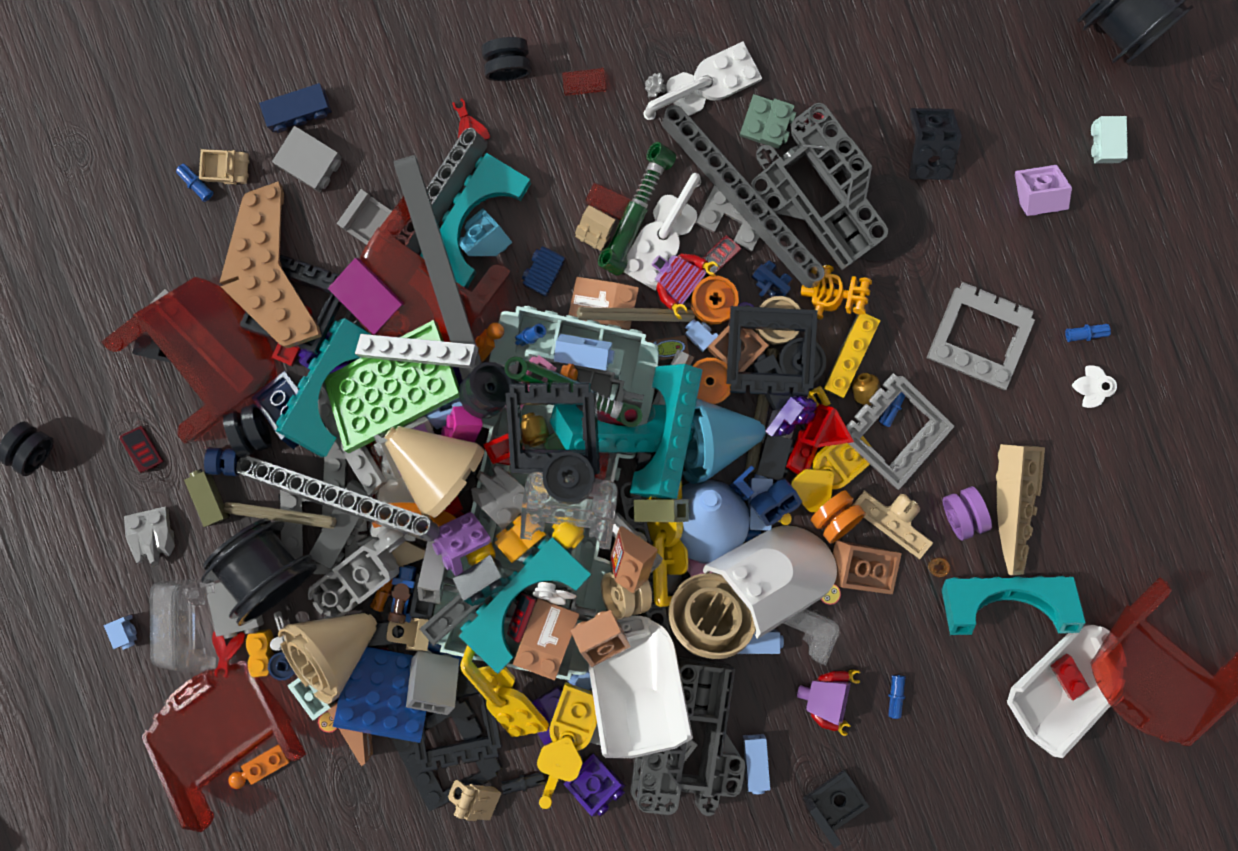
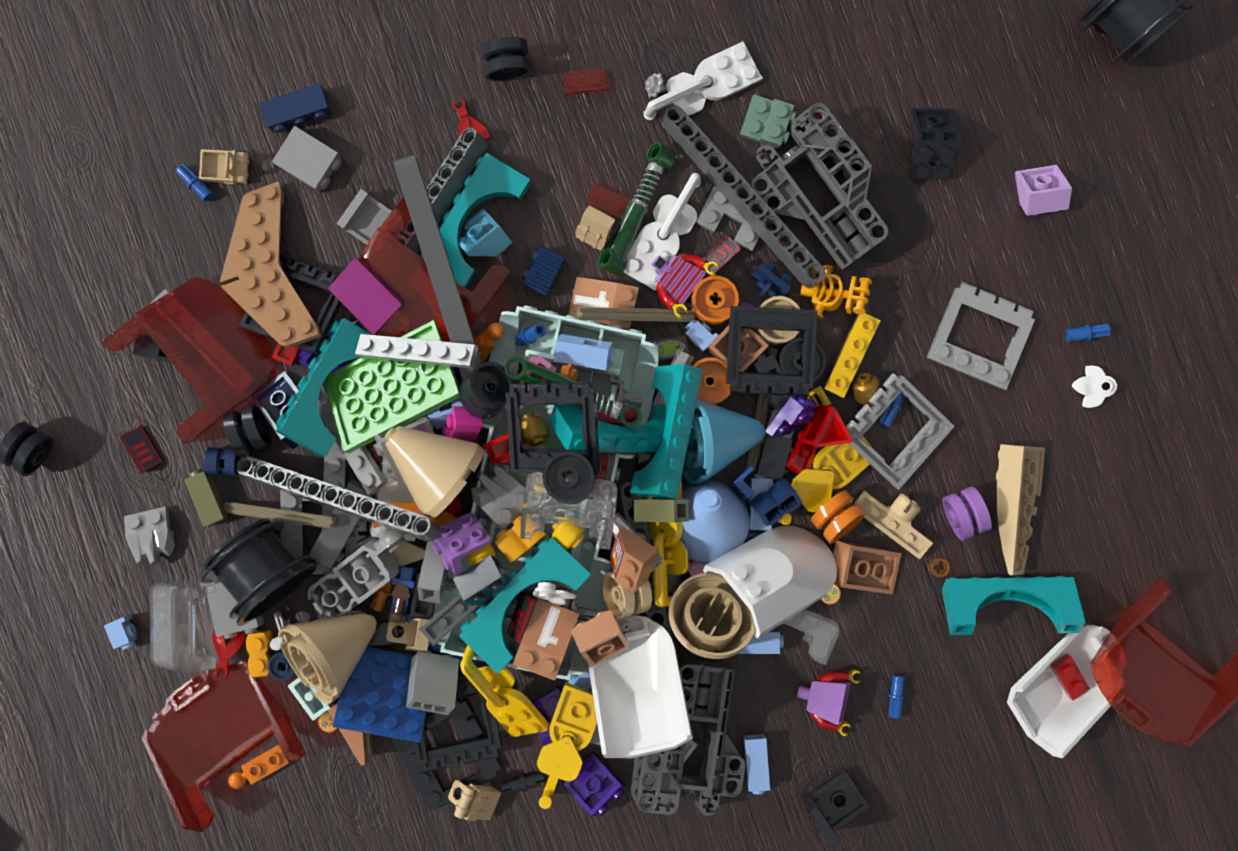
light aqua brick [1091,116,1127,163] -> none

